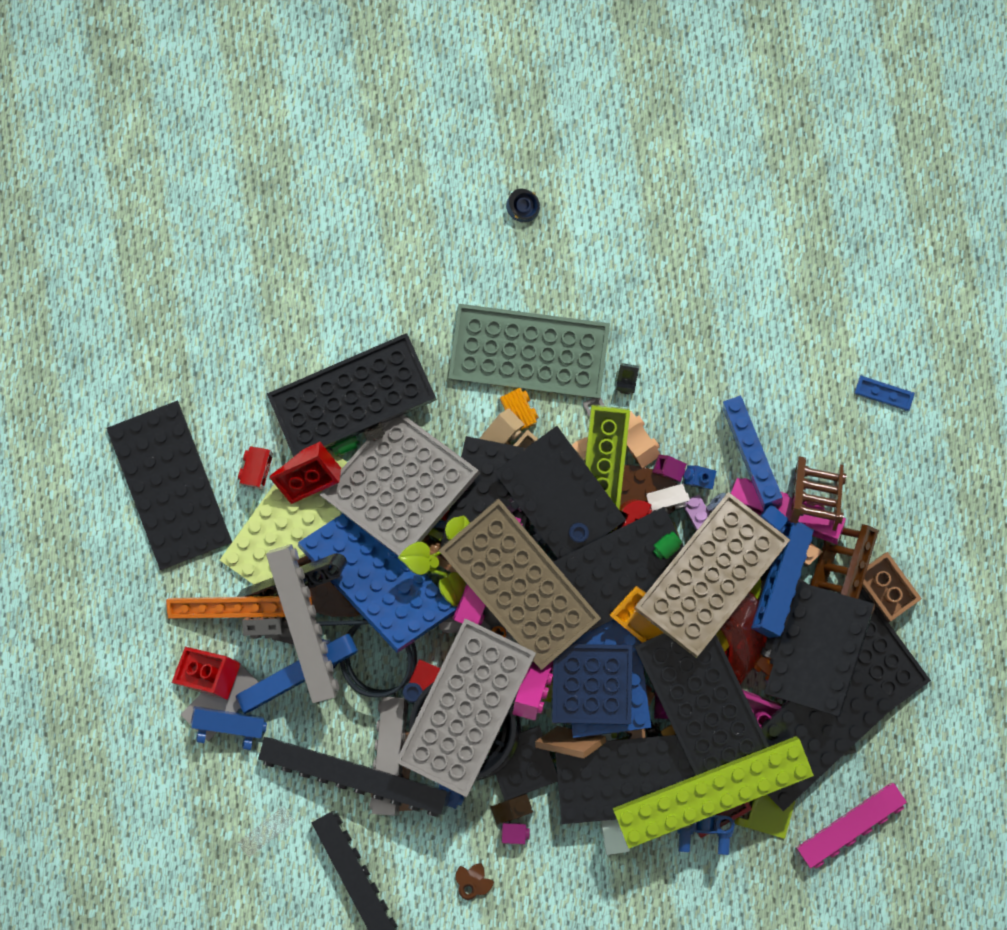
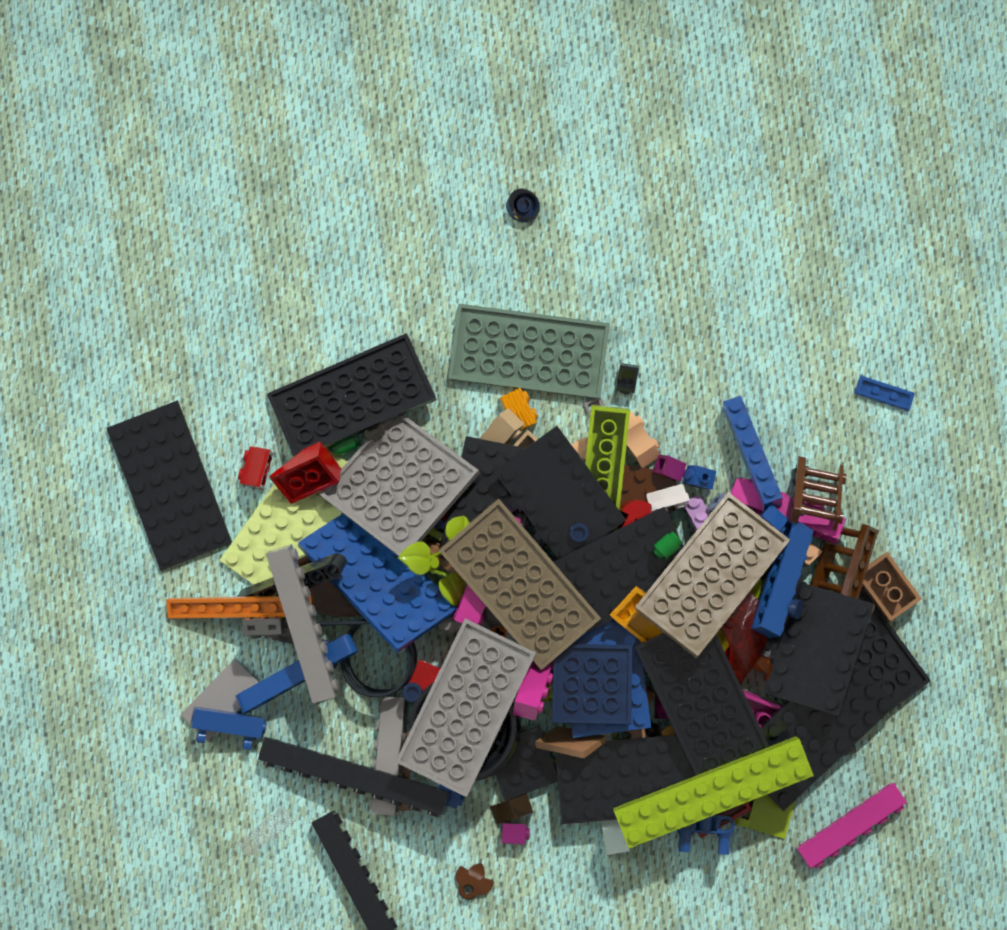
red slope [171,646,241,700] -> none
none -> dark blue tile [788,599,803,619]

